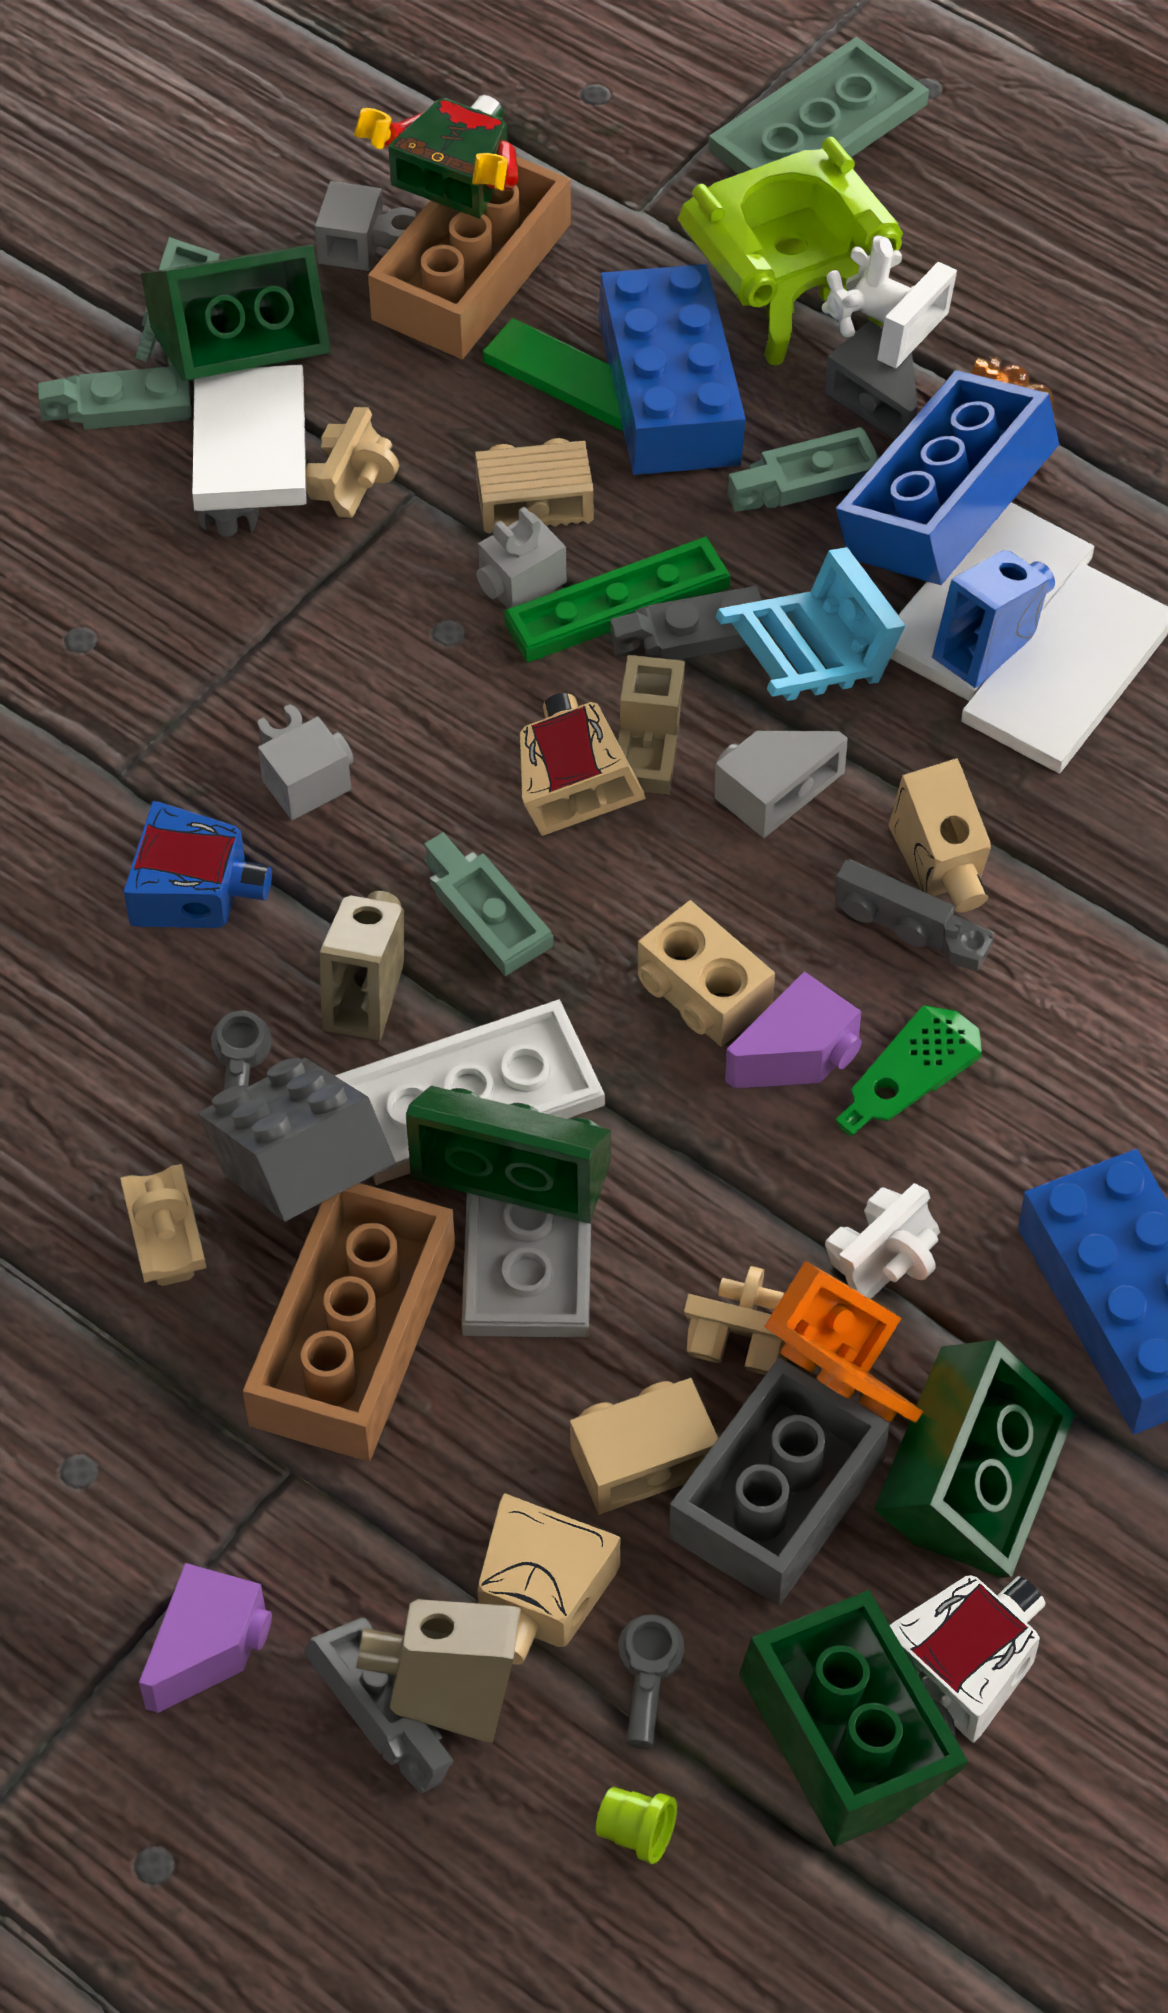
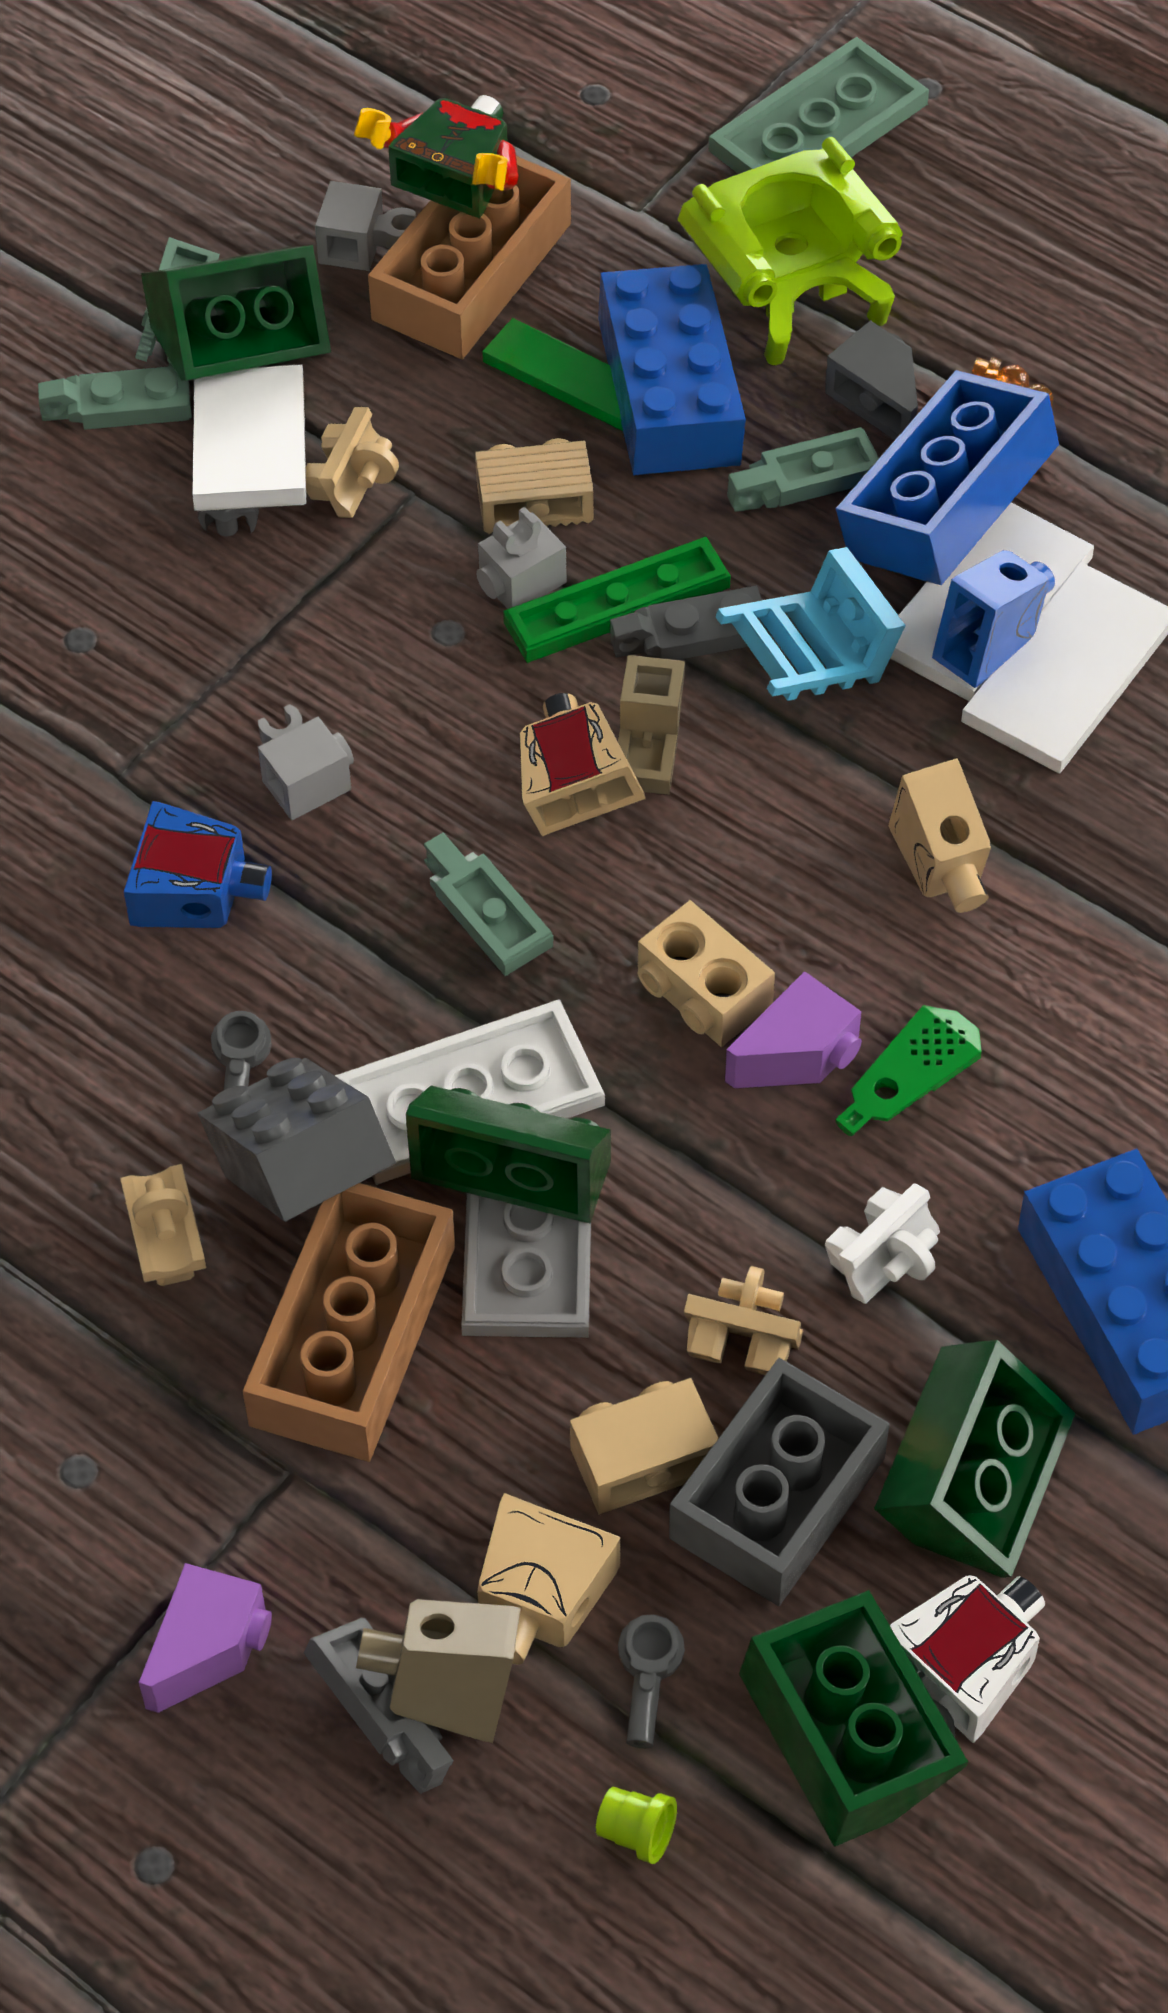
dark tan torso [320,891,404,1041] -> none
light grey slope [714,731,848,838] -> none
orange bracket [764,1261,923,1423] -> none
white piece [822,236,957,368] -> none
dark grey hinge [835,859,994,972] -> none

